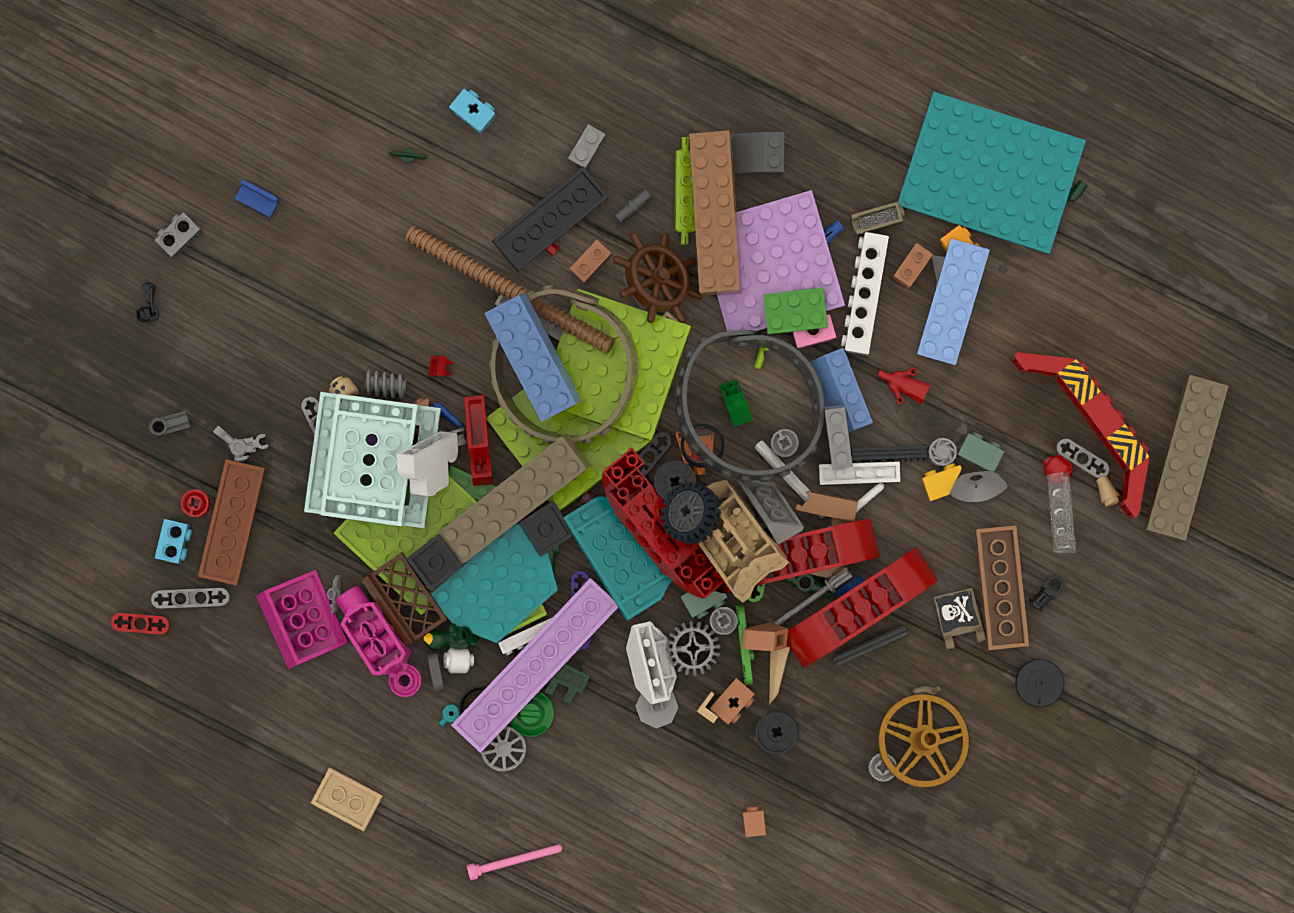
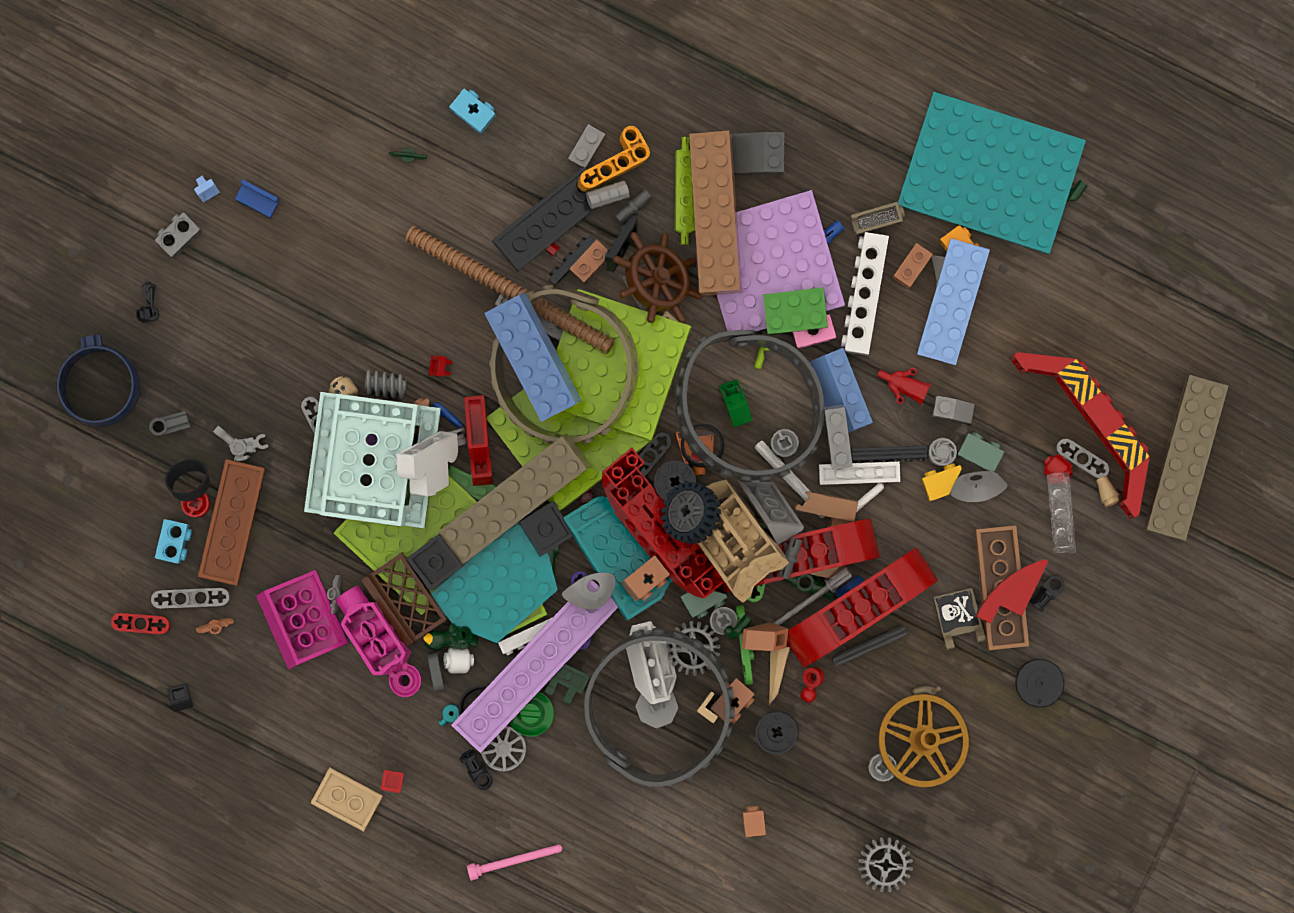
none -> dark blue cylinder [57,335,140,427]
none -> black tyre [165,459,210,501]
none -> black slope [167,683,193,712]
none -> light blue tile [194,176,220,203]
none -> nougat piece [195,618,234,634]
none -> red tile [380,770,404,793]
none -> black connector [459,749,493,790]
none -> black plate [549,236,595,287]
none -> light grey piece [562,573,615,610]
none -> light orange beam [577,126,650,192]
none -> dark grey piece [584,628,735,788]
none -> light grey axle [586,180,630,209]
none -> black plate [604,216,638,273]
none -> nougat brick [621,556,670,602]
none -> dark green arm [724,615,752,639]
none -> dark grey pin [777,537,803,580]
none -> red plate [800,667,824,703]
none -> light grey gear [858,837,913,892]
none -> light grey slope [931,396,974,424]
none -> red slope [975,559,1048,624]

